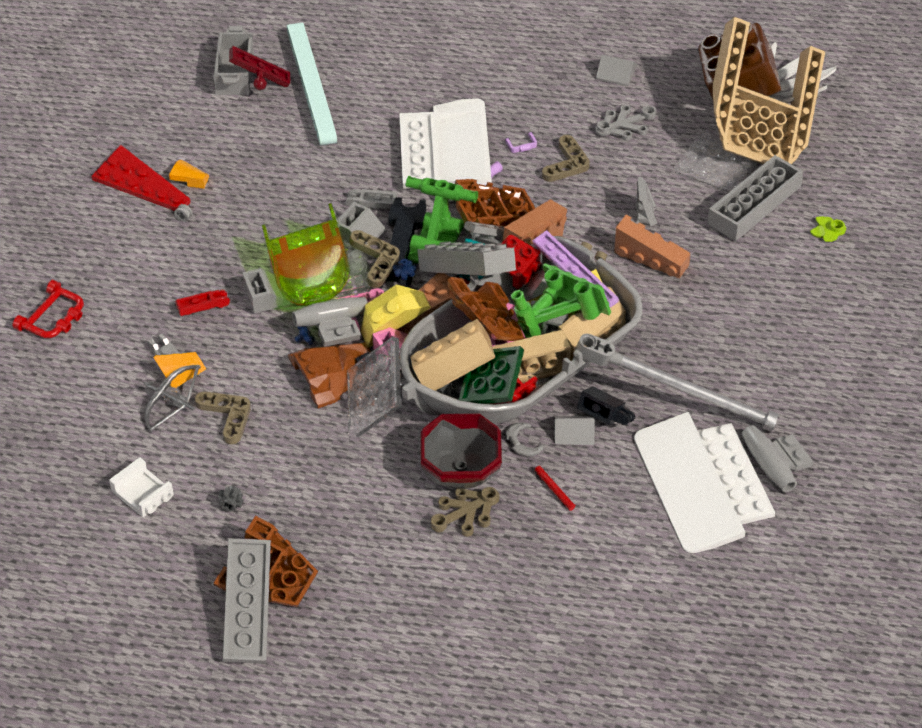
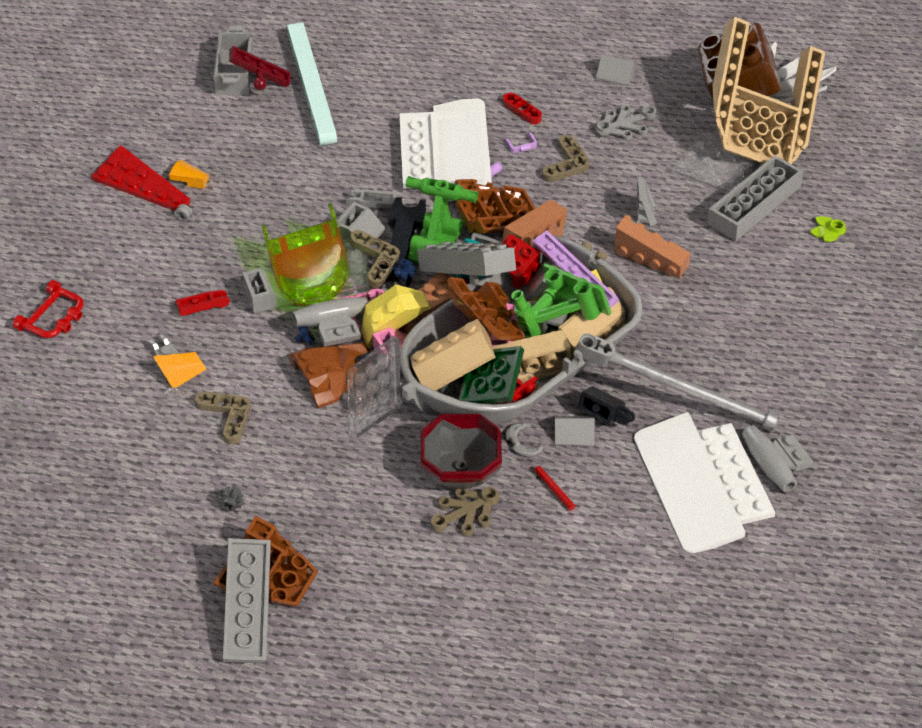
white panel [109,458,174,517] -> none
flat silver piece [142,365,201,433] -> none
light grey hinge [464,221,505,240] -> none
none -> red beam [503,93,542,125]

